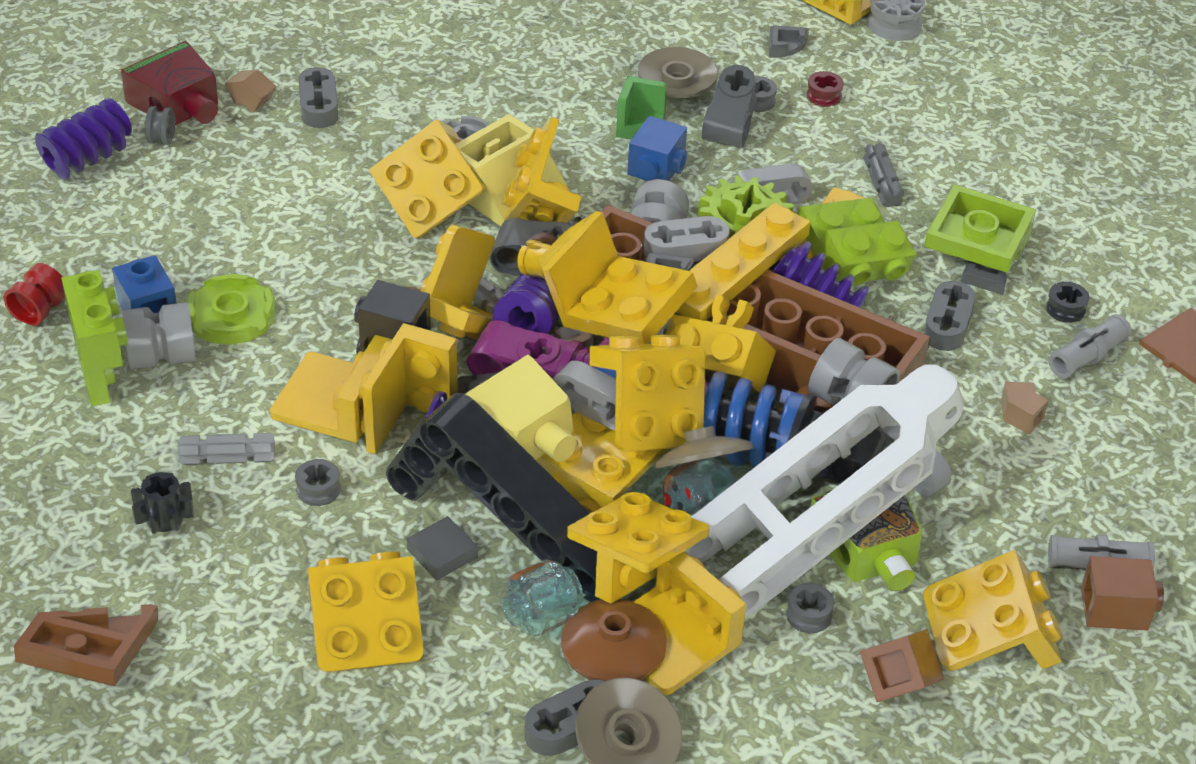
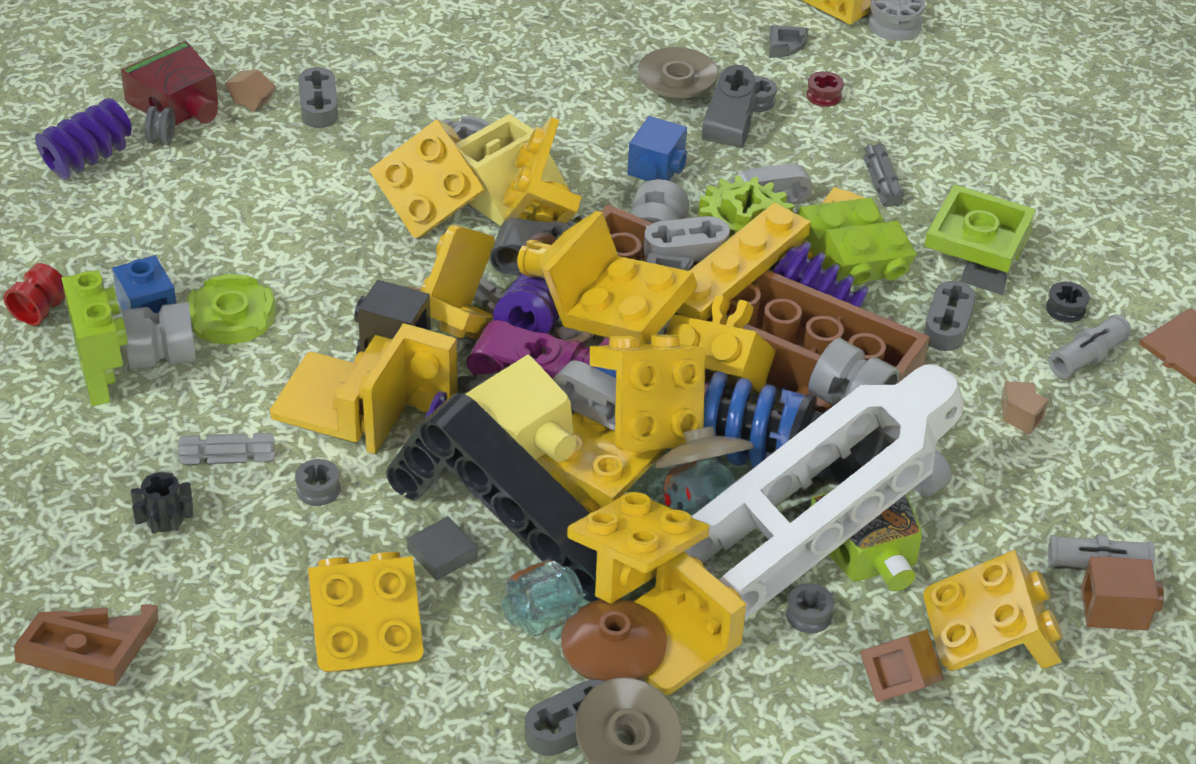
bright green panel [616,76,667,140] -> none

